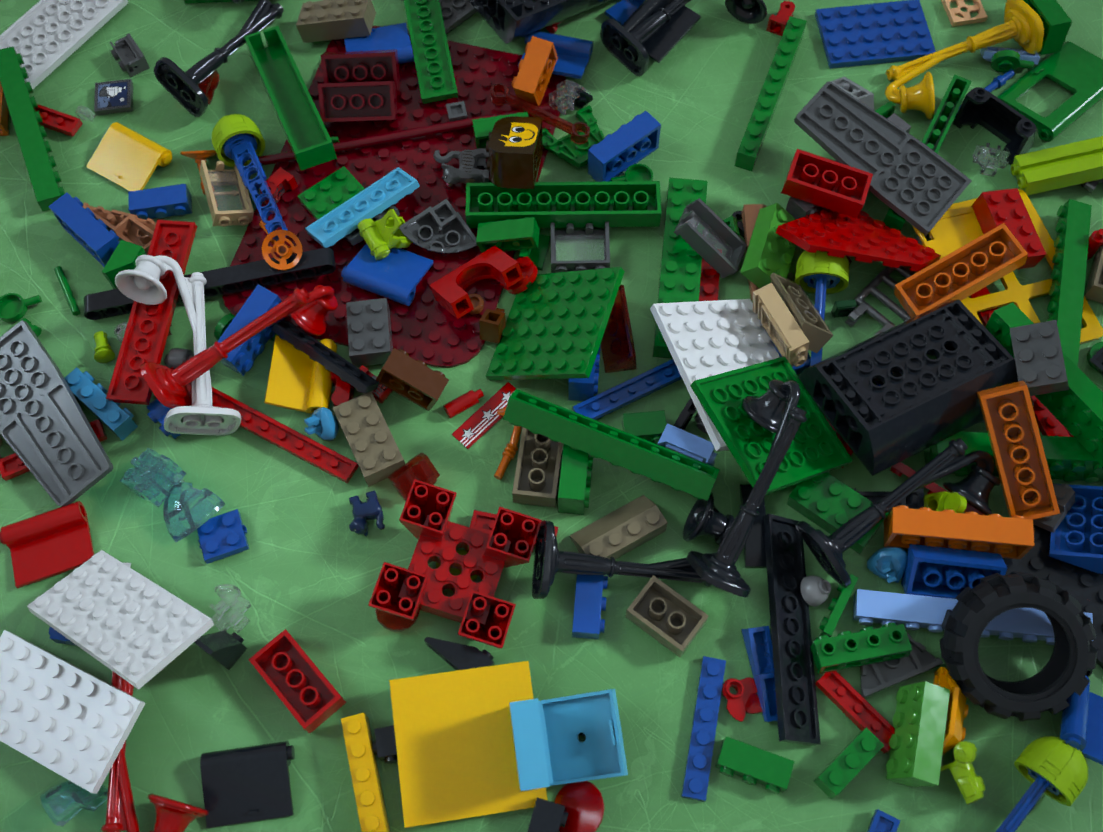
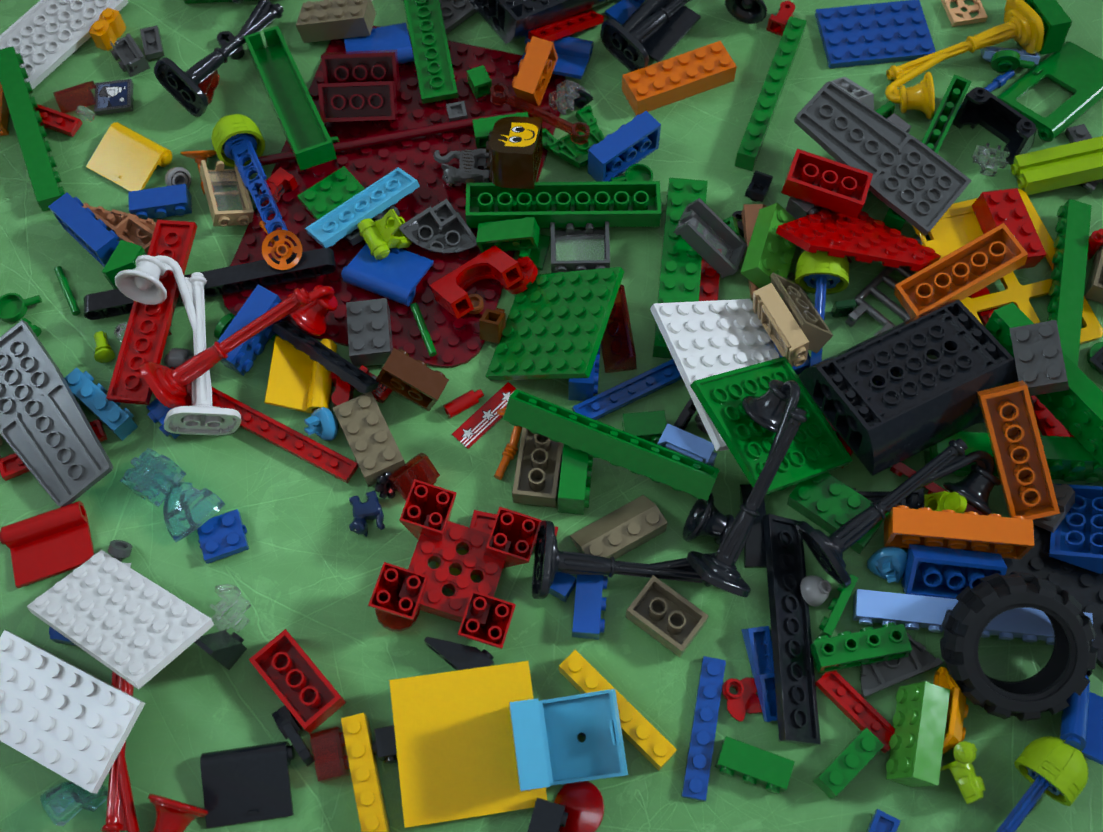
none -> clear red panel [53,81,96,113]
none -> light orange brick [89,8,126,51]
none -> dark grey tile [108,540,132,562]
none -> dark grey plate [140,25,165,60]
none -> light grey brick [165,167,191,188]
none -> black beam [217,31,245,60]
none -> black piece [272,706,315,766]
none -> clear red brick [310,727,350,783]
none -> black plant [375,472,399,499]
none -> green bar [410,303,437,357]
none -> green brick [467,65,493,99]
none -> red plate [528,10,604,42]
none -> blue brick [549,572,576,602]
none -> yellow brick [559,650,677,771]
none -> orange brick [621,41,737,115]
none -> black bracket [745,171,773,202]
none -> dark grey plate [1064,124,1092,143]

